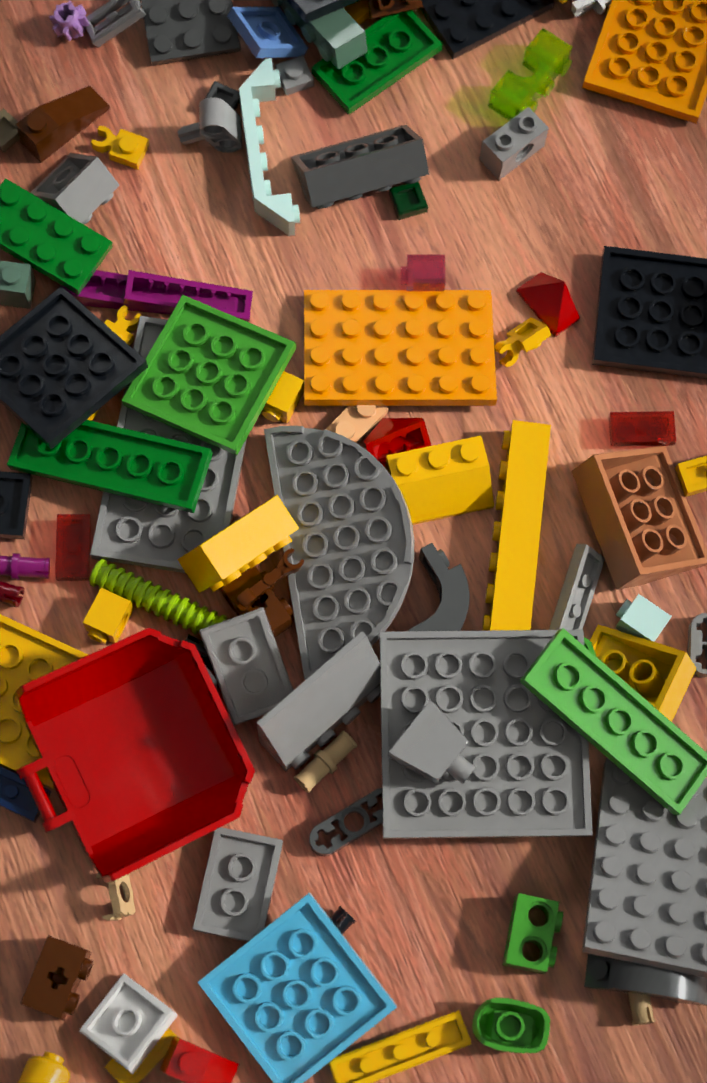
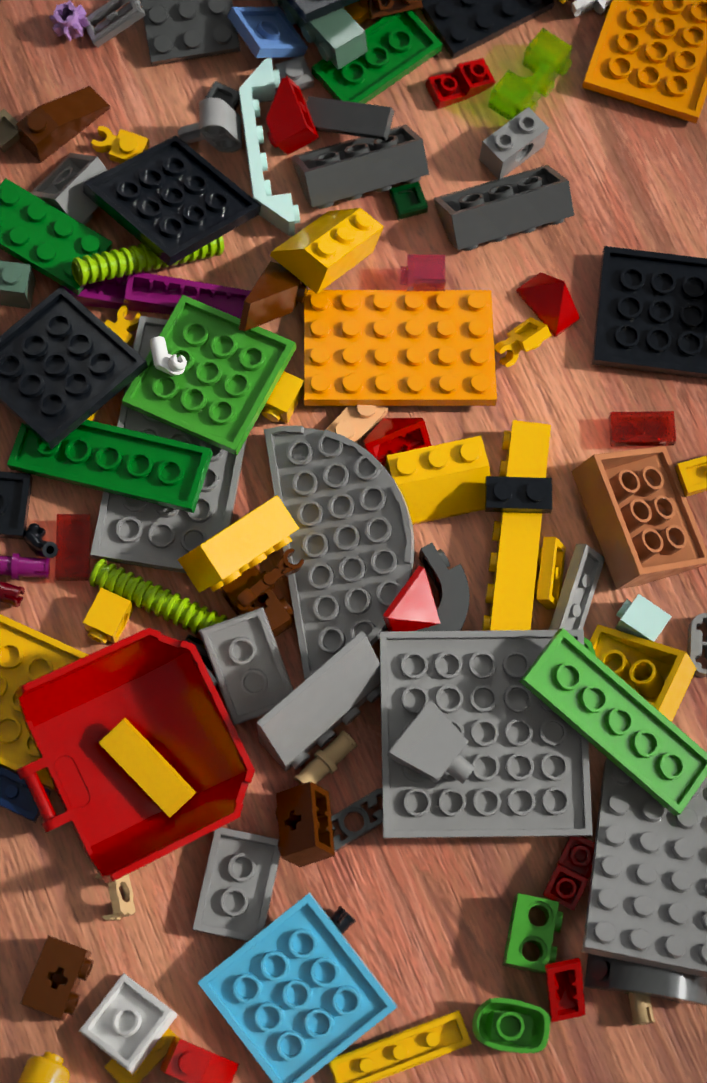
none -> black arm [24,523,58,558]
none -> lime piece [72,236,224,286]
none -> black plate [83,135,261,266]
none -> yellow tile [99,718,196,818]
none -> white arm [149,336,187,376]
none -> reddish brown slope [239,261,308,331]
none -> red slope [266,76,319,155]
none -> yellow slope [270,208,384,294]
none -> reddish brown brick [275,781,335,867]
none -> dark grey tile [306,96,395,140]
none -> slope [382,566,440,632]
none -> red slope [425,58,496,109]
none -> dark grey slope [433,165,574,251]
none -> black plate [485,476,552,513]
none -> yellow plate [534,537,566,609]
none -> red slope [543,836,595,911]
none -> red slope [545,958,586,1022]

